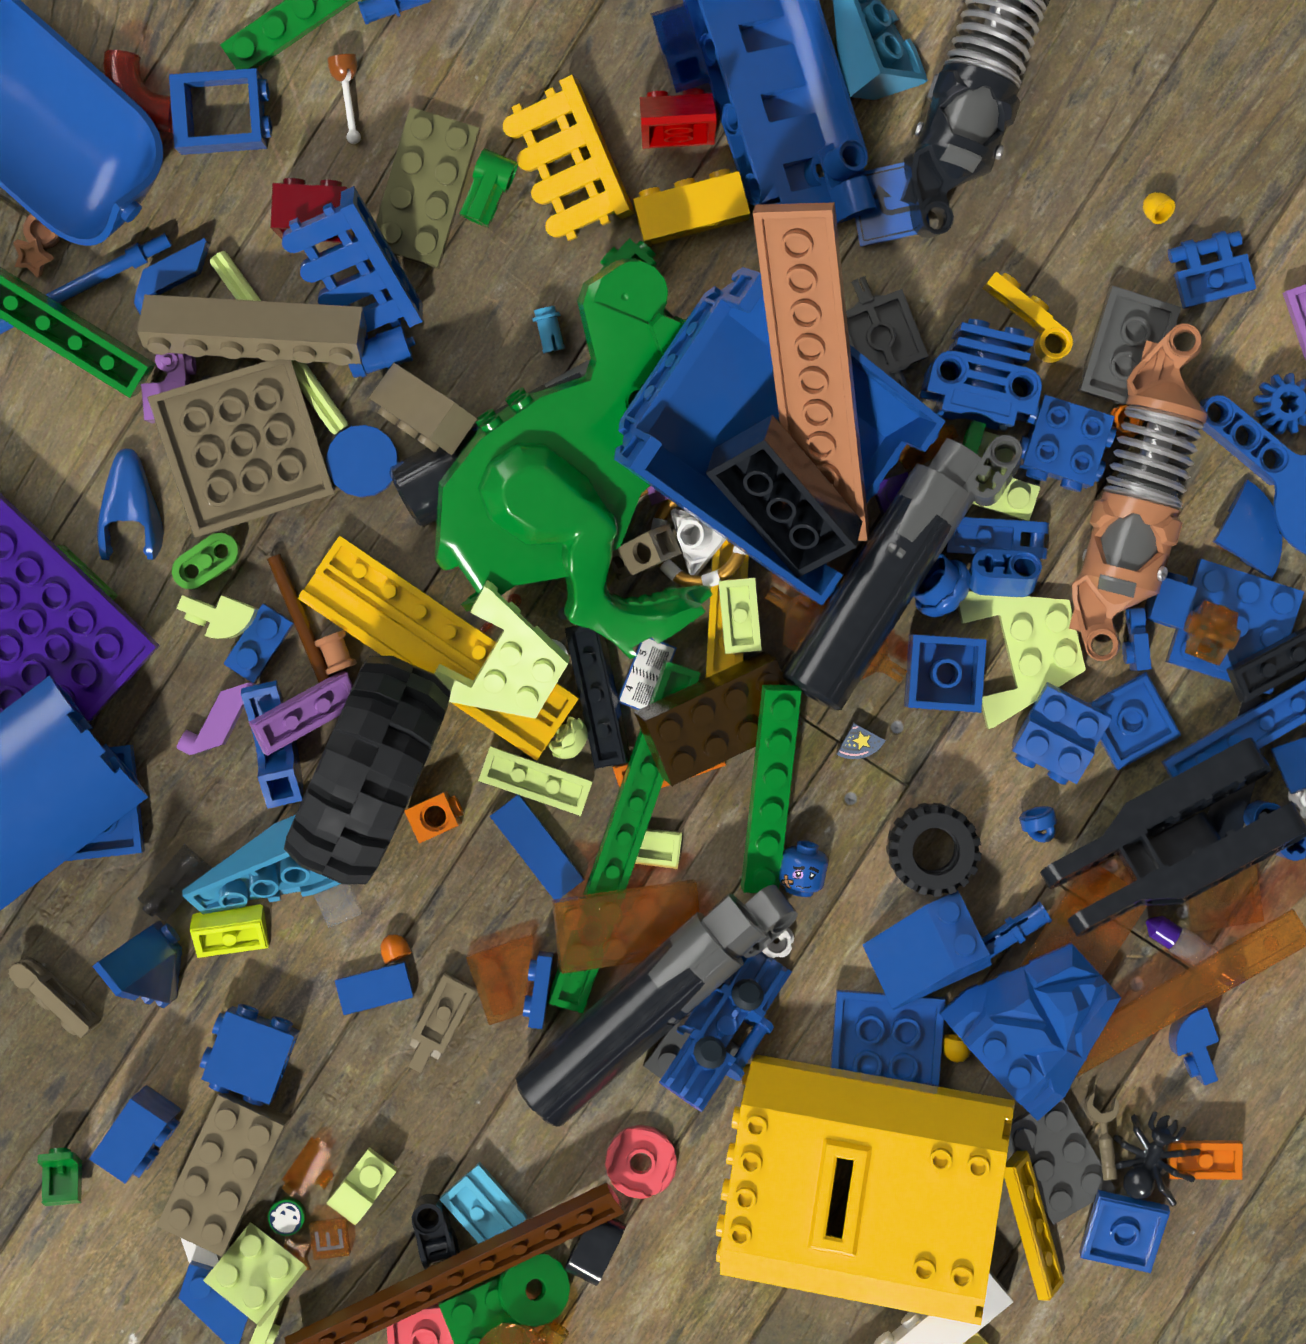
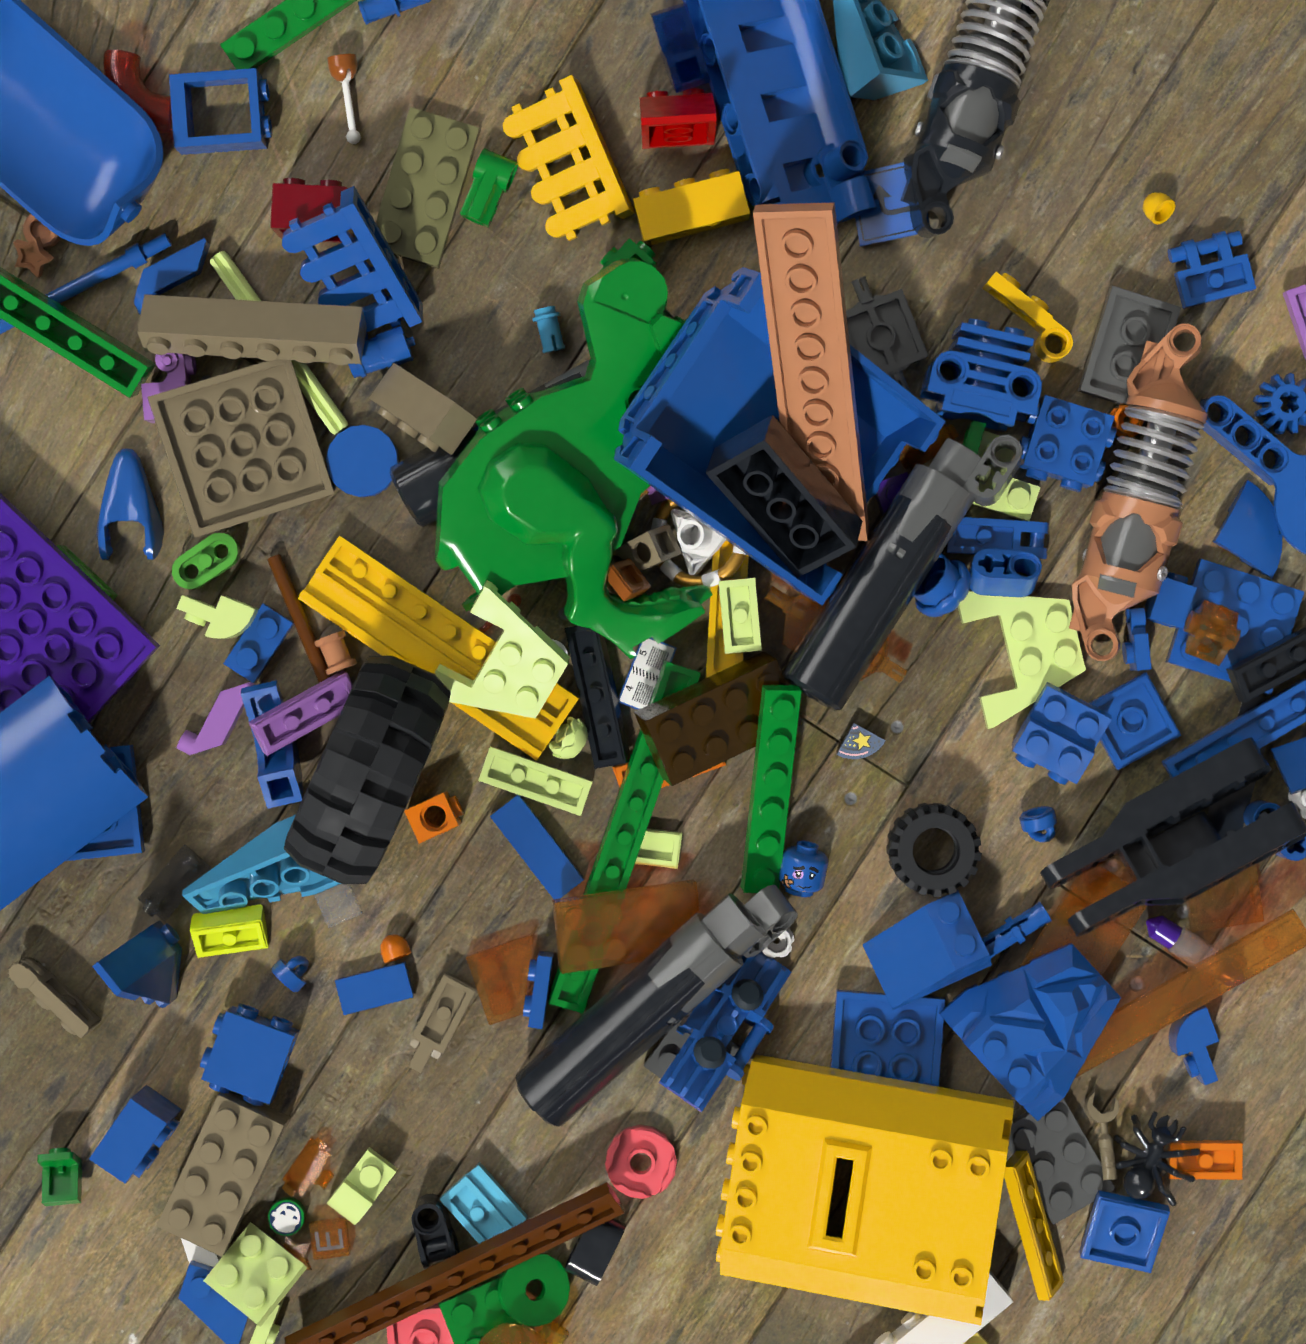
blue brick [904,634,987,713] -> none
yellow hinge [943,1034,971,1063] -> none
none -> blue tile [271,956,309,992]
none -> dark orange tile [607,559,651,601]

